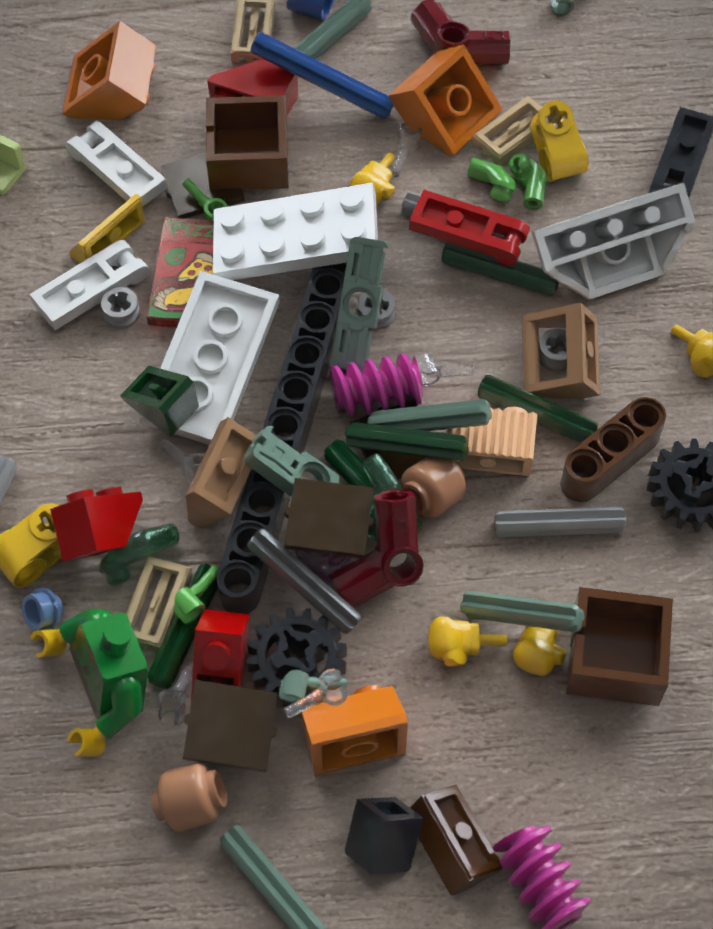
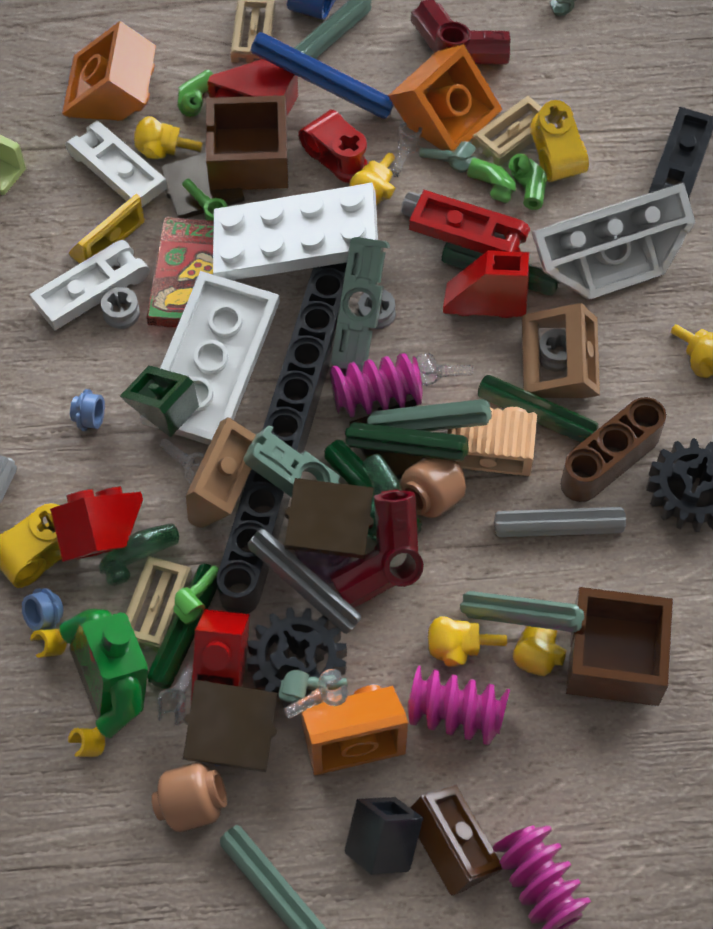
none -> medium blue plate [70,389,105,431]
none -> yellow piece [134,117,203,159]
none -> bright green arm [177,69,213,117]
none -> red piece [298,109,368,183]
none -> dark pink piece [407,665,510,745]
none -> sand green hand [419,141,476,173]
none -> red slope [443,250,530,318]

